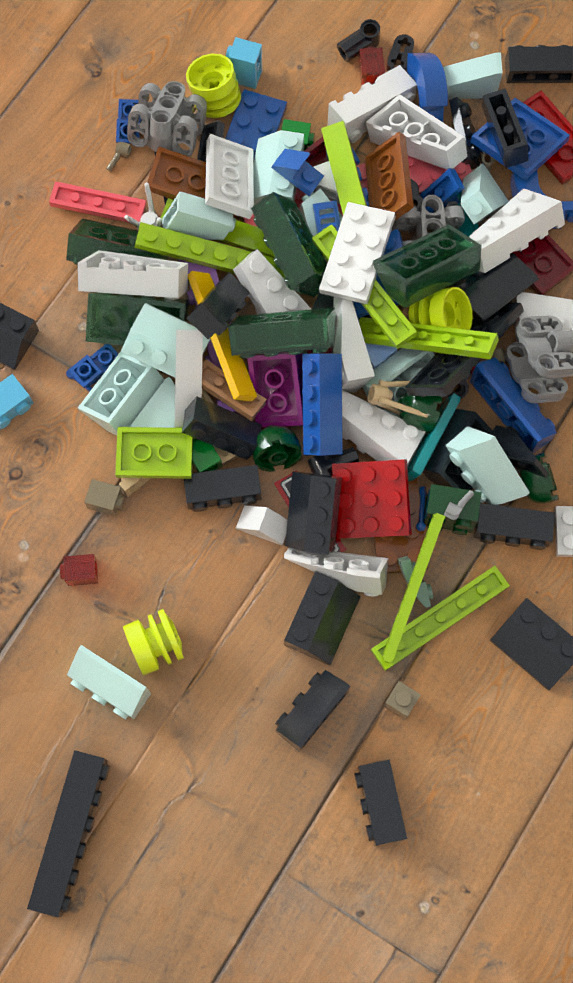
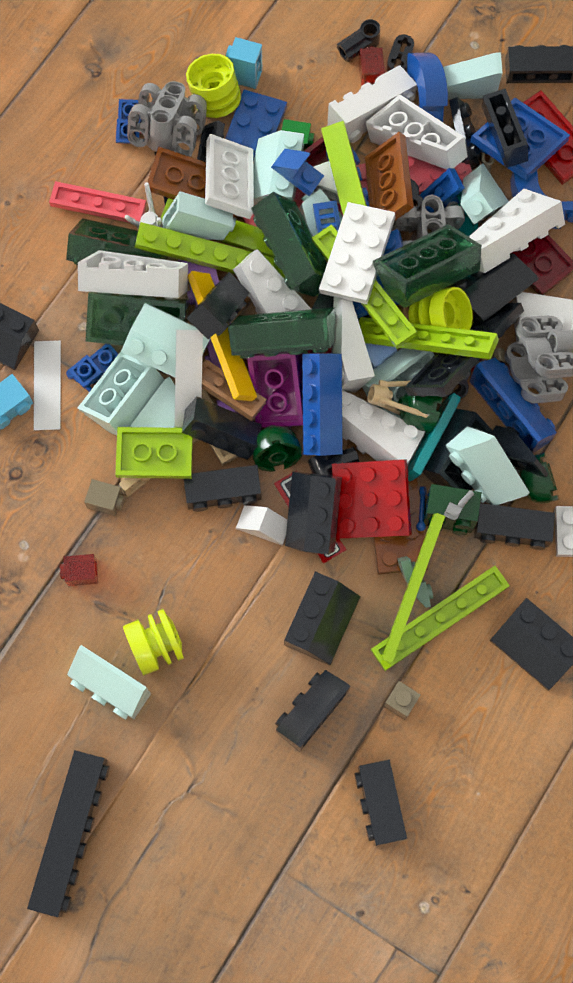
dark tan hand [106,142,132,172] -> none
green brick [192,439,222,473] -> none
white wedge [284,547,388,596] -> none
none -> white sticker [34,340,61,430]

